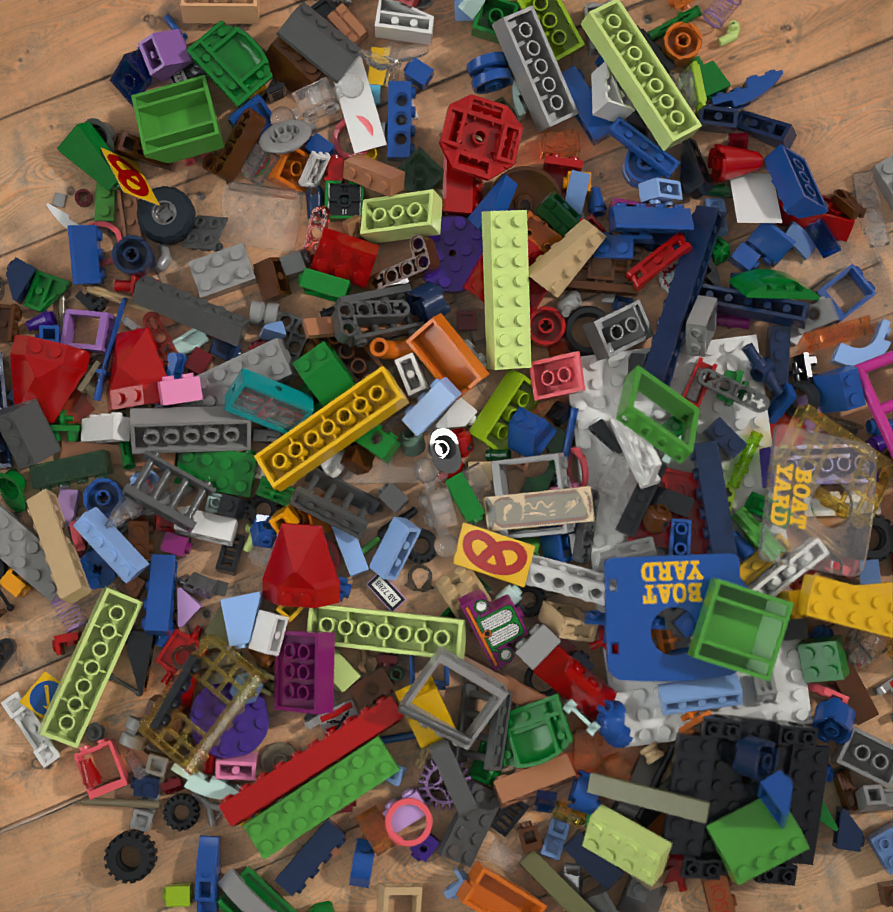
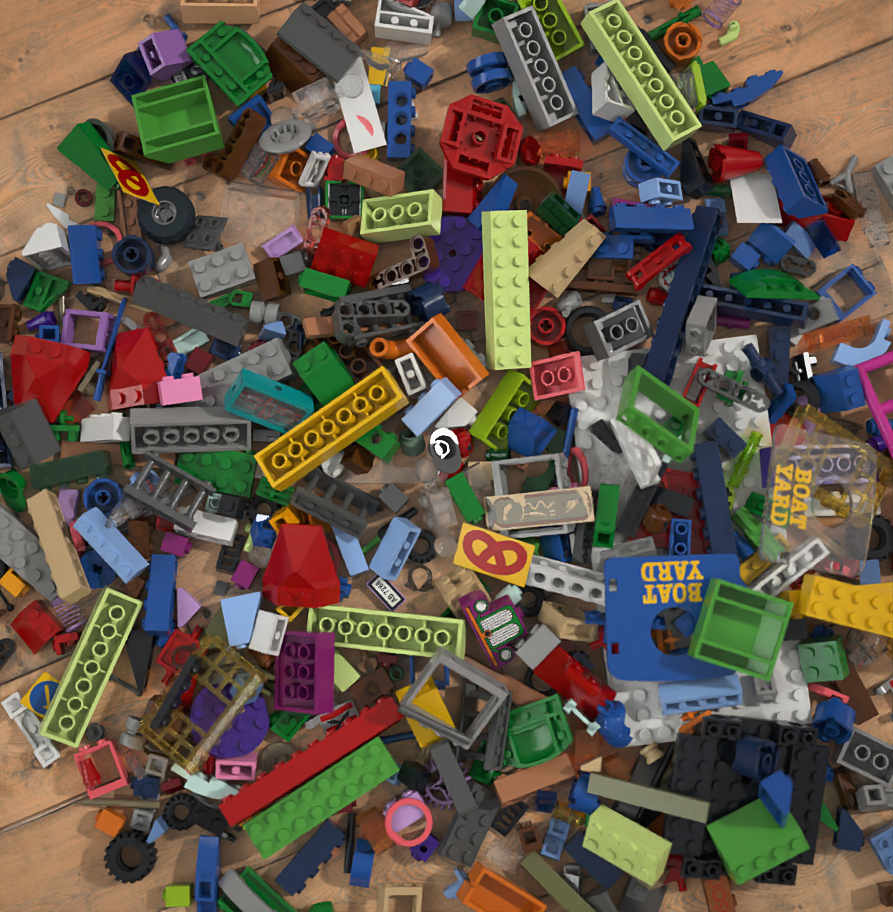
flat silver piece [177,572,218,599] -> none
none -> red slope [10,600,65,655]
none -> white slope [22,222,71,272]
none -> orange brick [94,806,128,838]
none -> medium blue slope [147,814,171,844]
none -> black hinge [186,801,243,842]
none -> green piece [209,289,254,309]
none -> magenta brick [231,559,261,591]
none -> lavender tile [262,224,304,257]
none -> green bracket [269,710,311,743]
none -> dark blue hand [294,321,305,350]
none -> black bar [343,812,357,873]
none -> black brick [397,760,432,791]
none -> light grey piece [429,1,453,39]
none -> red hair [517,135,542,166]
none -> tan slope [579,755,602,772]
none -> green slope [593,483,620,549]
none -> red cone [646,287,668,306]
none -> black beam [779,255,816,278]
none -> reddish brown cone [807,158,831,188]
none -> light grey piece [829,155,859,194]

